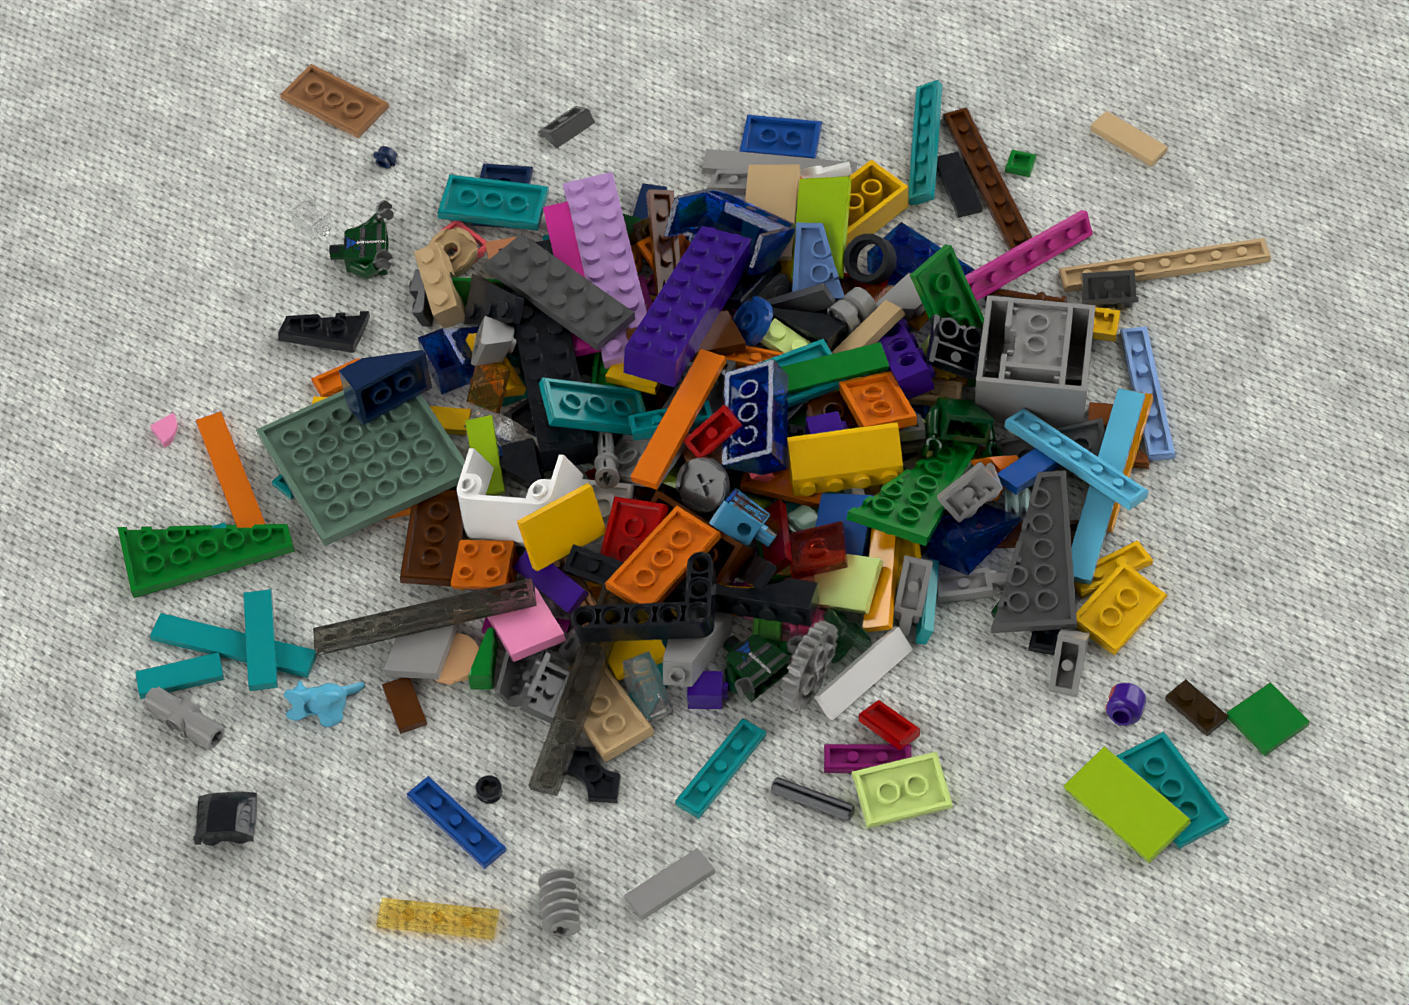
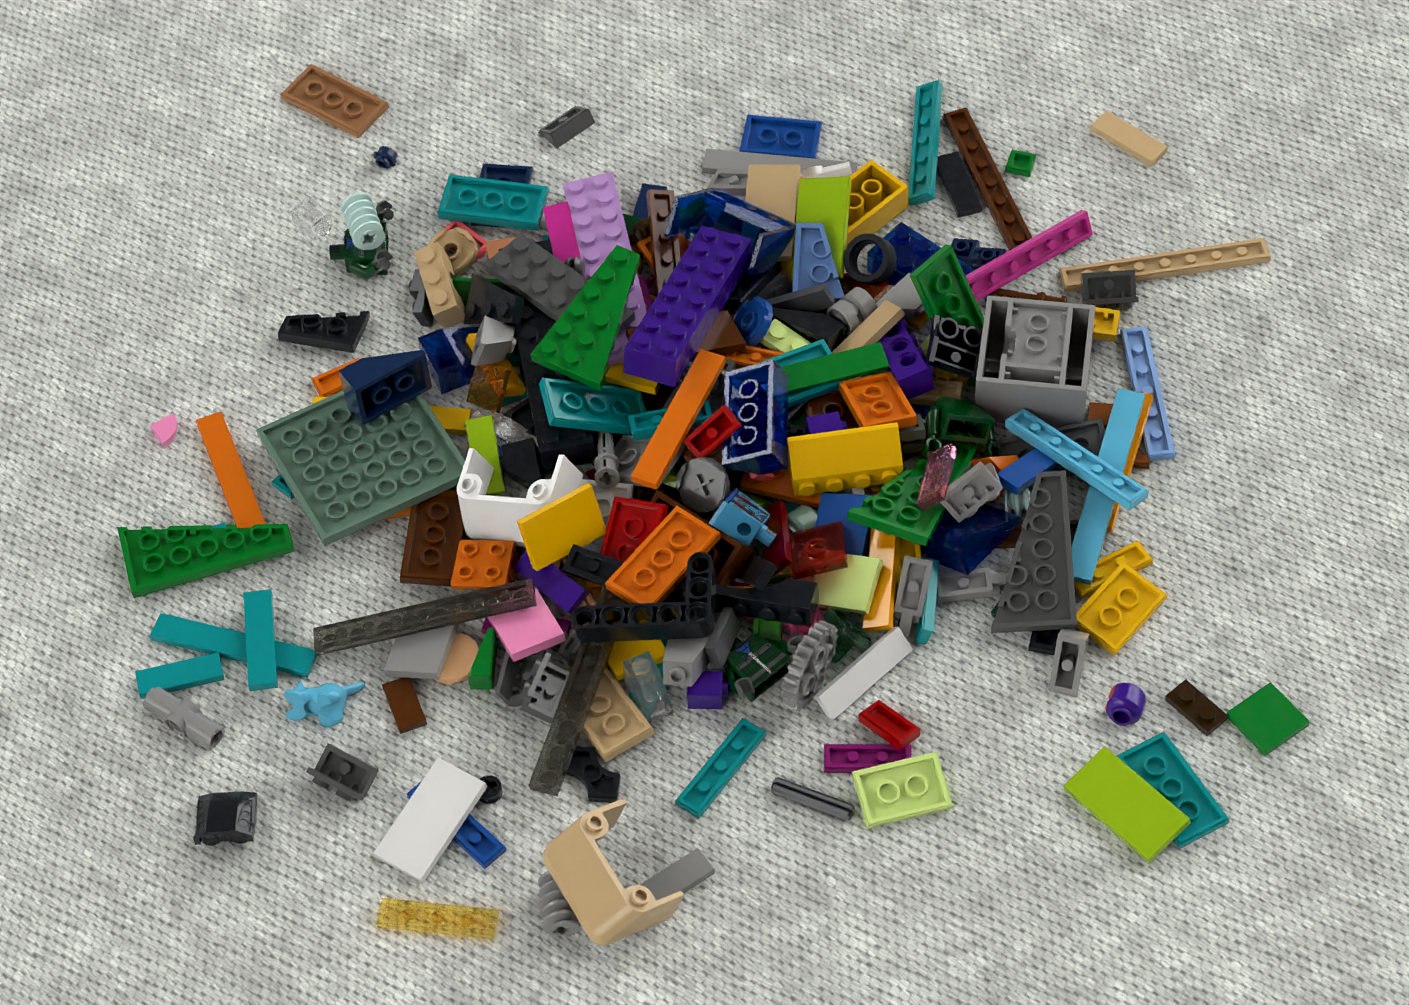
none -> dark grey bracket [306,743,379,802]
none -> light aqua piece [341,192,385,250]
none -> white tile [373,757,488,883]
none -> green wing [531,245,640,391]
none -> tan windscreen [542,798,684,946]
none -> dark grey hinge [564,257,585,276]
none -> dark grey tile [705,607,741,668]
none -> clear pink tile [917,443,957,511]
none -> dark blue slope [951,238,1006,270]

